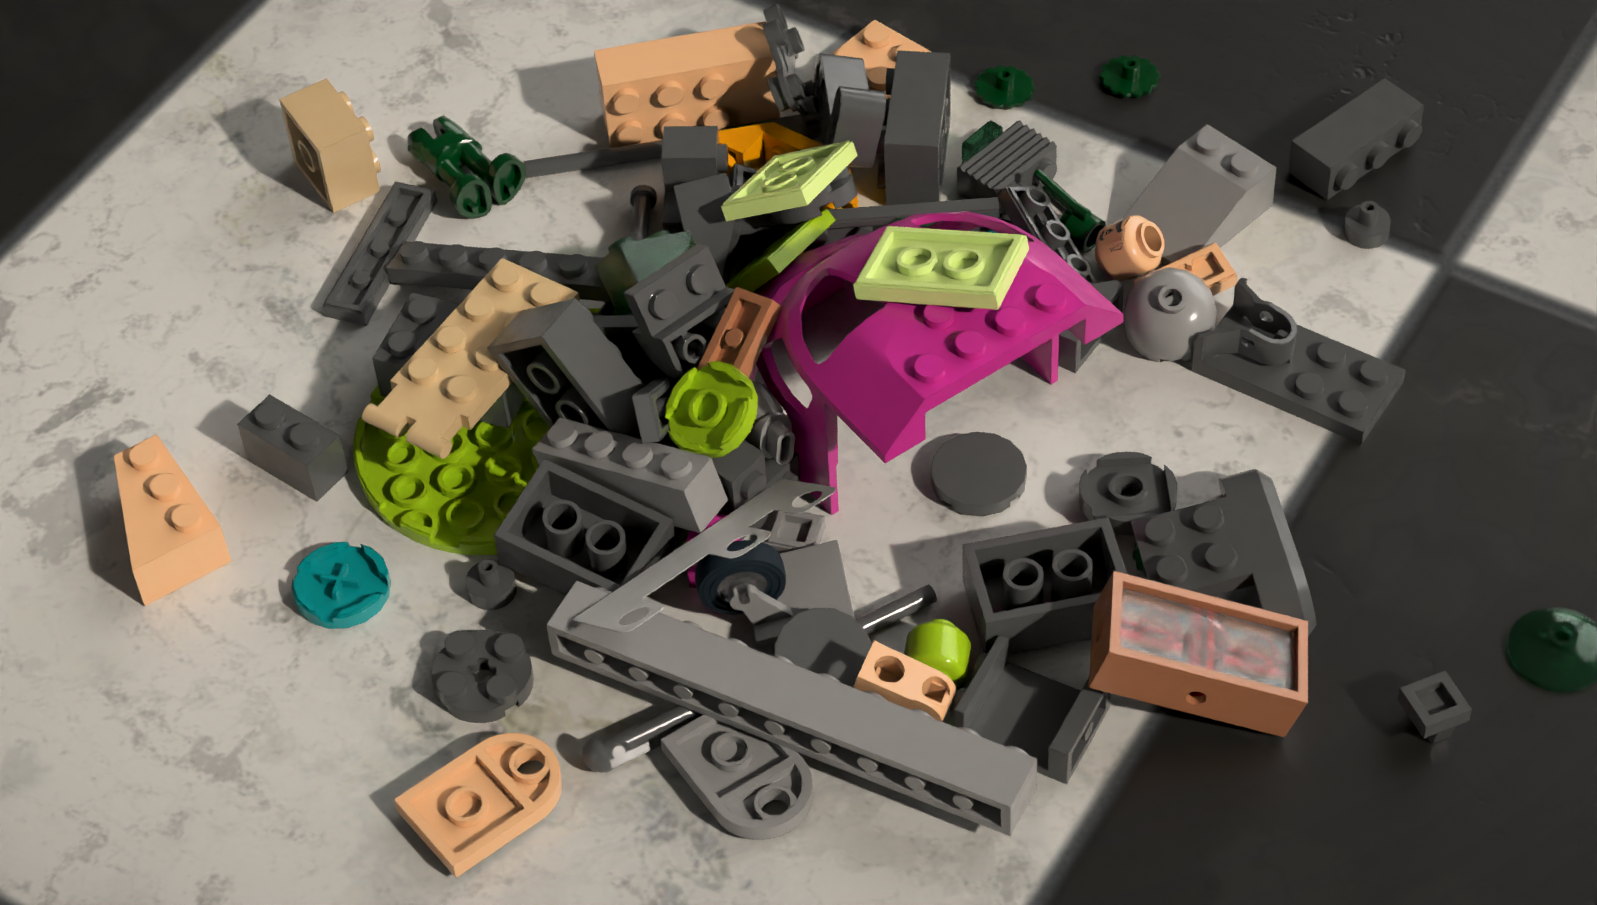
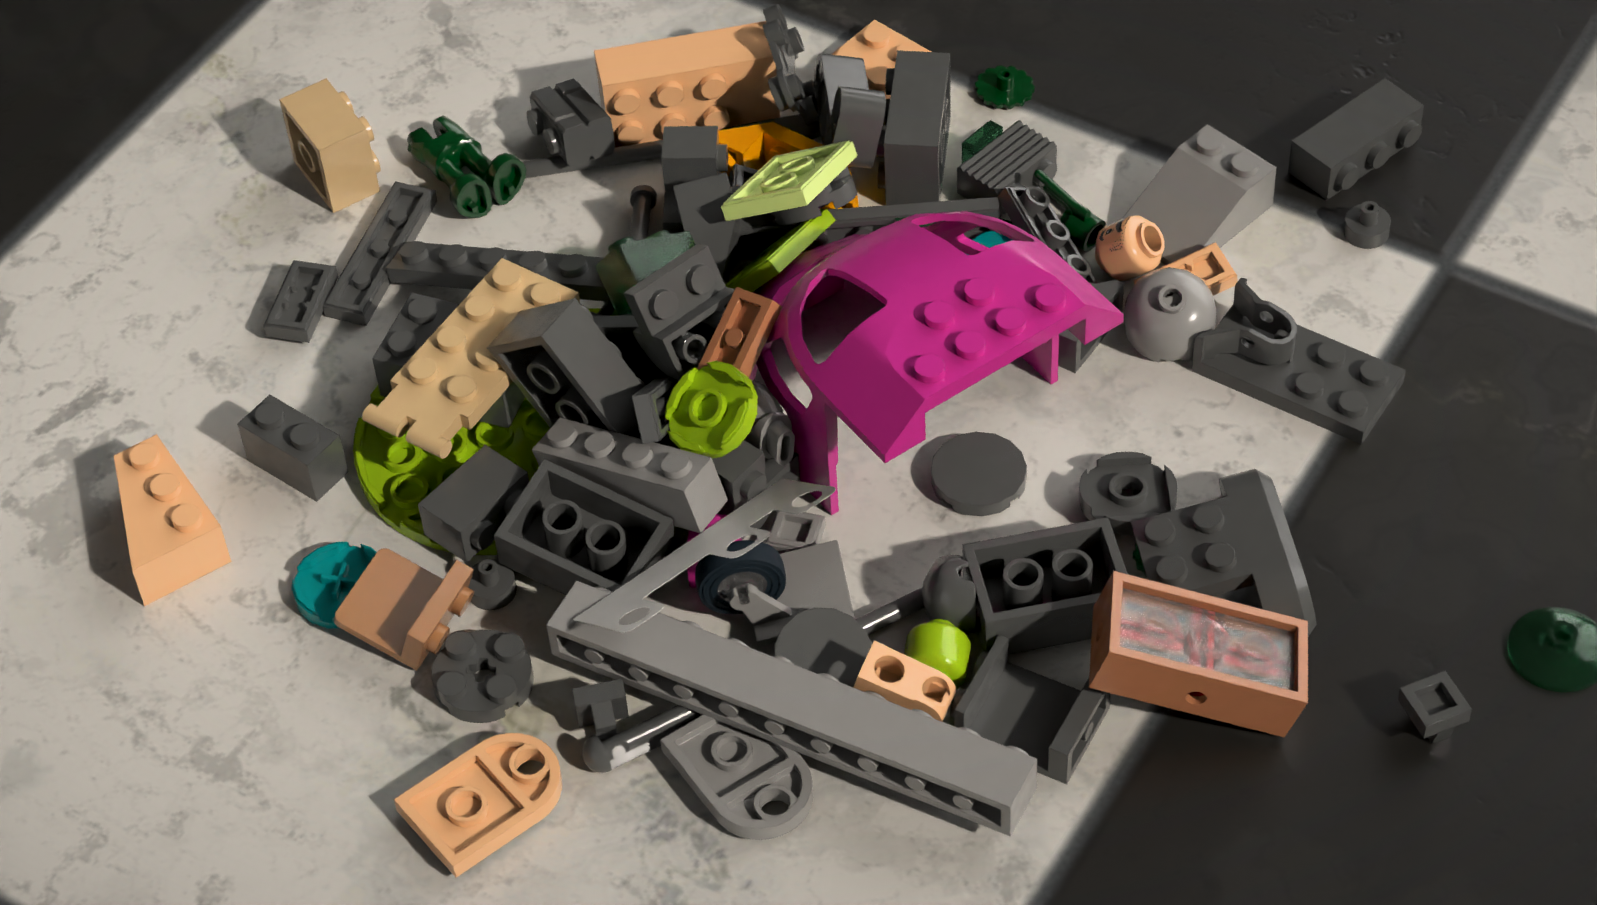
yellowish green tile [853,226,1029,310] -> none
dark green piece [1100,55,1160,98] -> none
none -> dark grey plate [263,260,338,343]
none -> medium nougat bracket [334,548,475,671]
none -> dark grey brick [418,445,529,563]
none -> dark grey brick [527,78,615,167]
none -> dark grey tile [572,679,629,742]
none -> dark grey hair [922,554,977,633]

